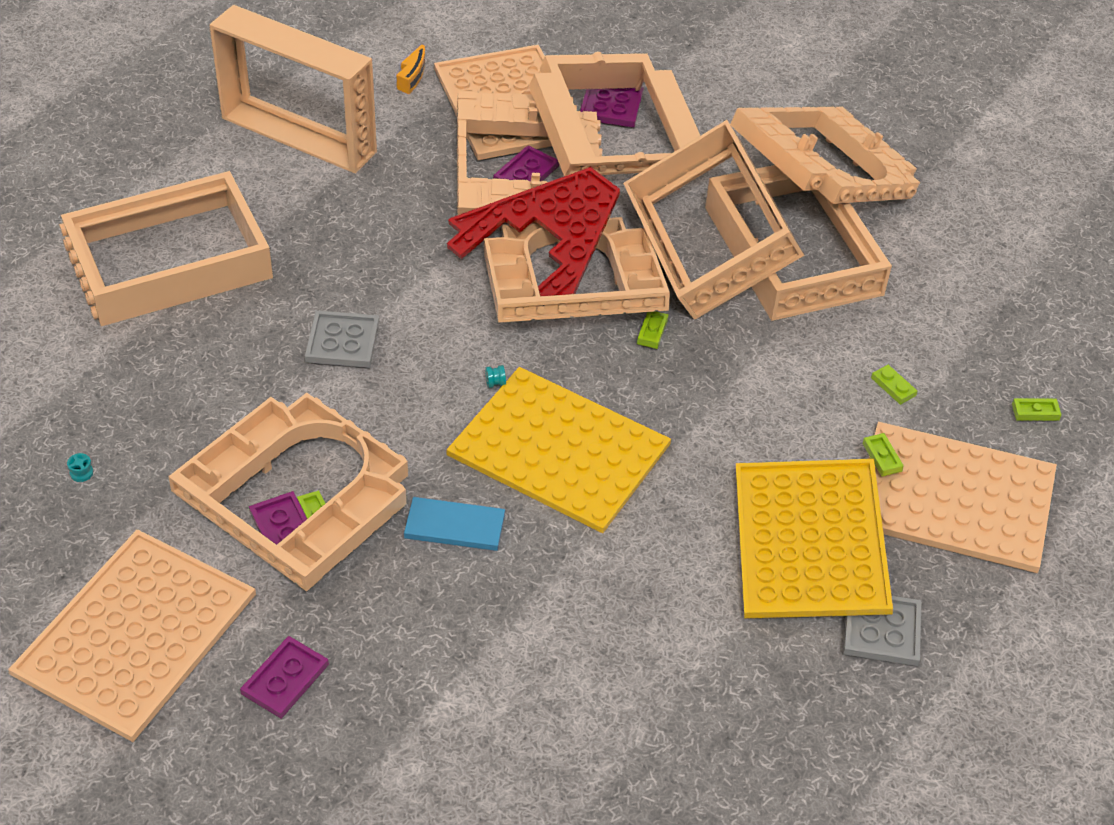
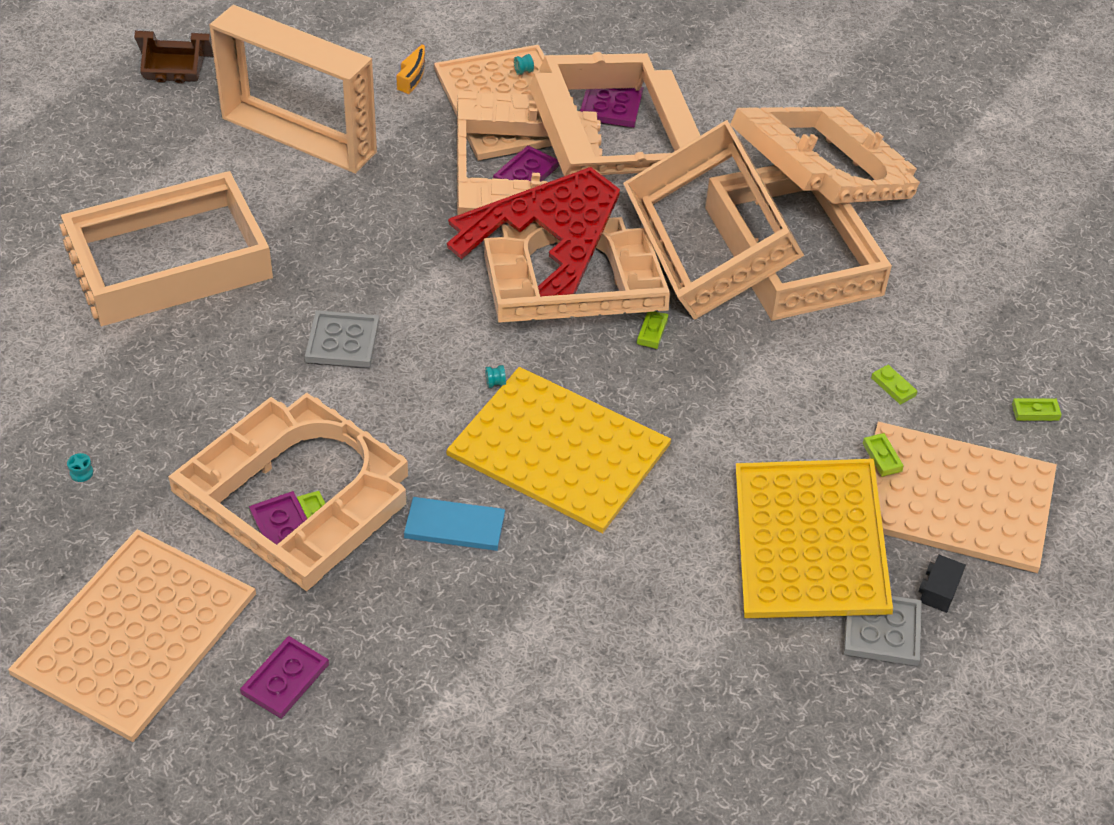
none -> reddish brown windscreen [134,31,214,83]
none -> teal wheel [514,54,534,75]
none -> black brick [918,554,966,613]

